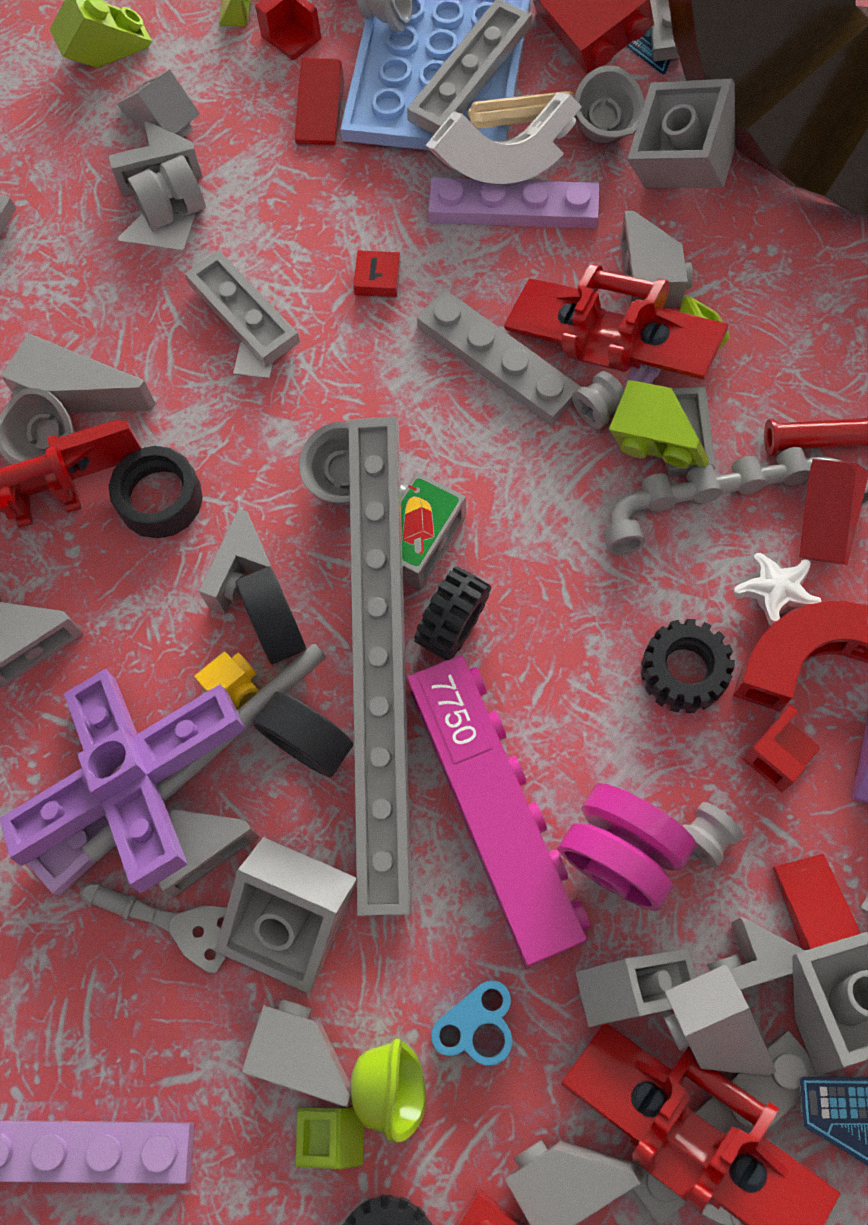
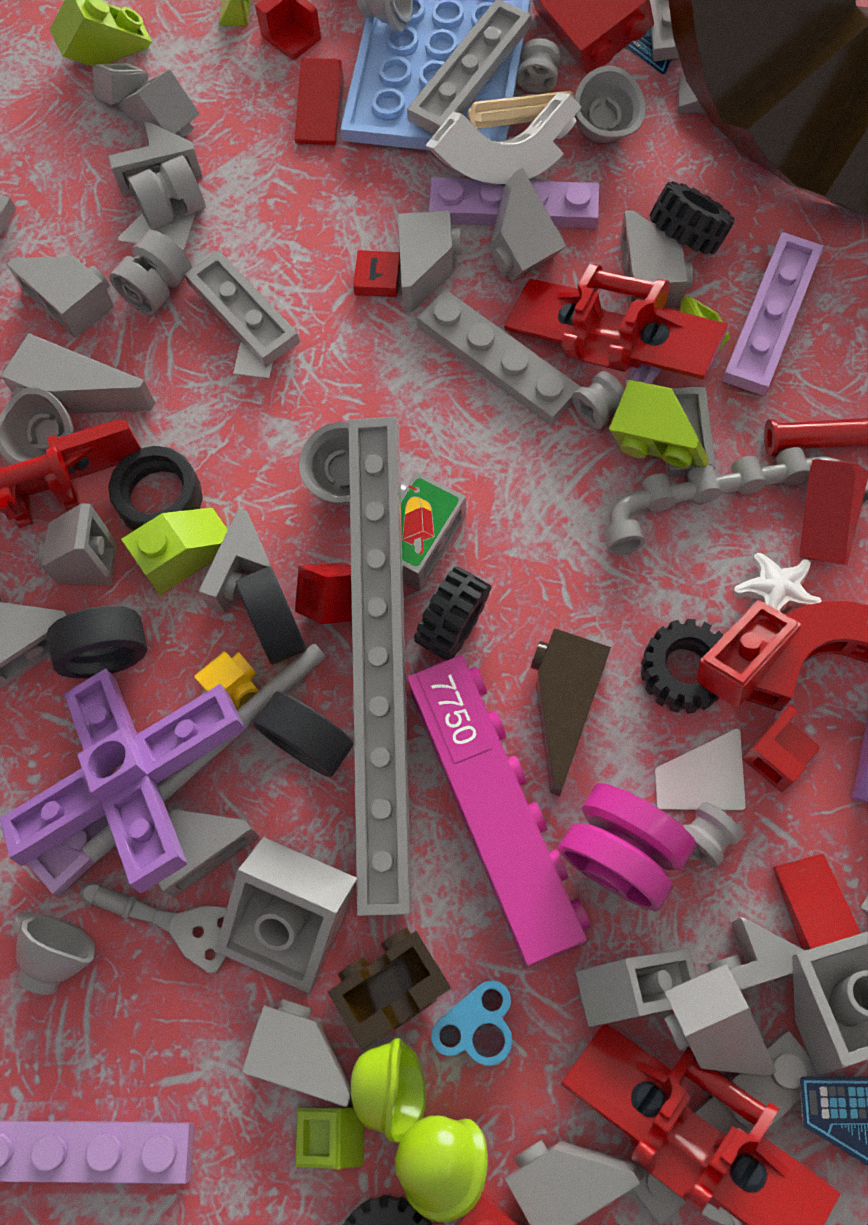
light grey slope [627,79,735,188] -> none
none -> light grey slope [6,256,114,338]
none -> light grey piece [12,912,95,995]
none -> light grey slope [39,504,118,585]
none -> black tyre [47,606,148,678]
none -> light grey slope [93,63,149,105]
none -> light grey wheel [109,230,192,315]
none -> lime slope [121,508,228,596]
none -> red panel [295,562,352,624]
none -> dark brown cylinder [328,927,452,1050]
none -> lime helmet [394,1115,488,1223]
none -> light grey slope [398,210,461,312]
none -> light grey slope [490,168,566,282]
none -> light grey wheel [517,38,561,95]
none -> dark brown slope [531,628,611,796]
none -> black tyre [649,181,735,255]
none -> white sticker [655,729,746,810]
none -> red slope [697,599,801,707]
none -> lavender plate [722,232,824,396]

